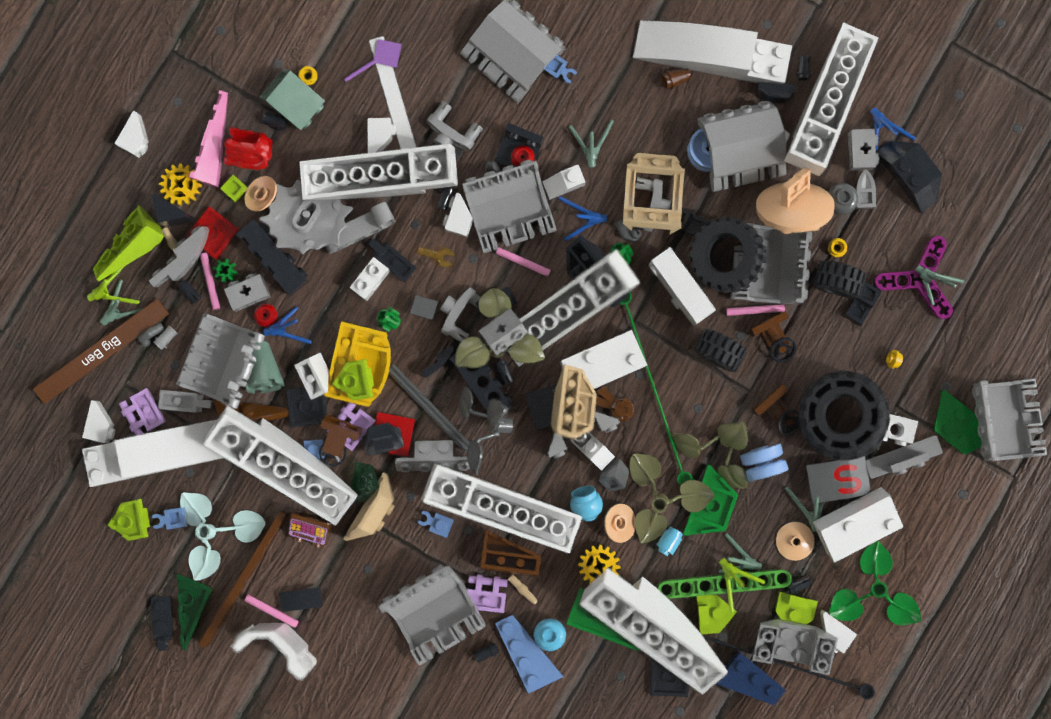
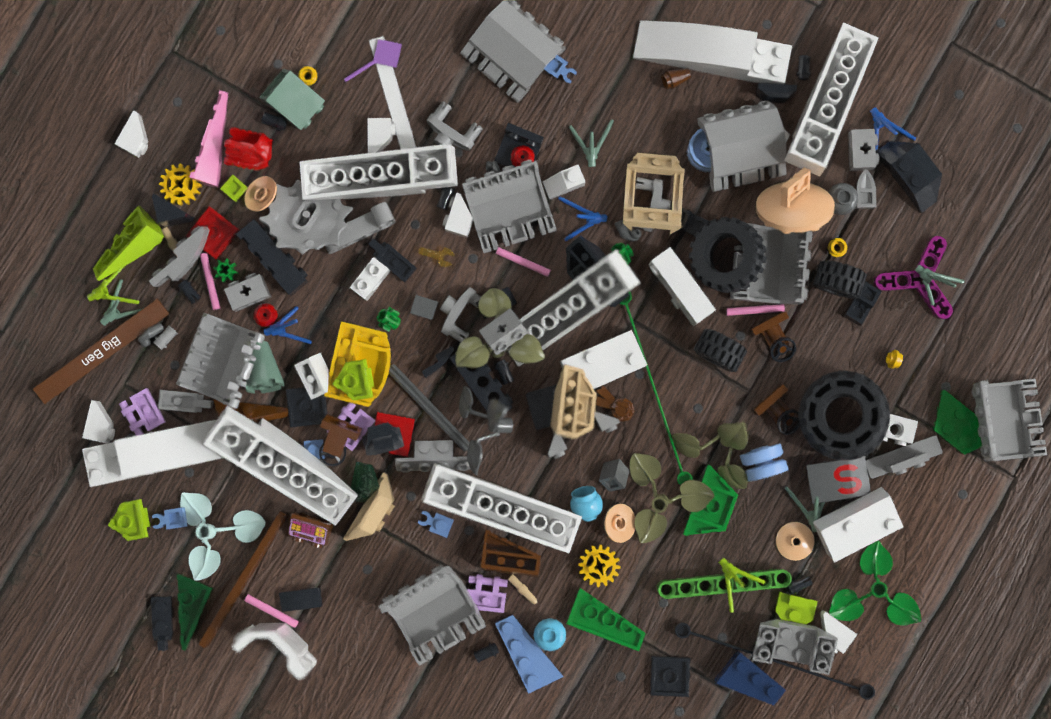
white slope [570,432,615,471] -> none
white slope [580,568,727,694] -> none
medium azure brick [656,527,683,556] -> none
lime plate [696,594,737,635] -> none
sand green plant [719,533,762,573] -> none

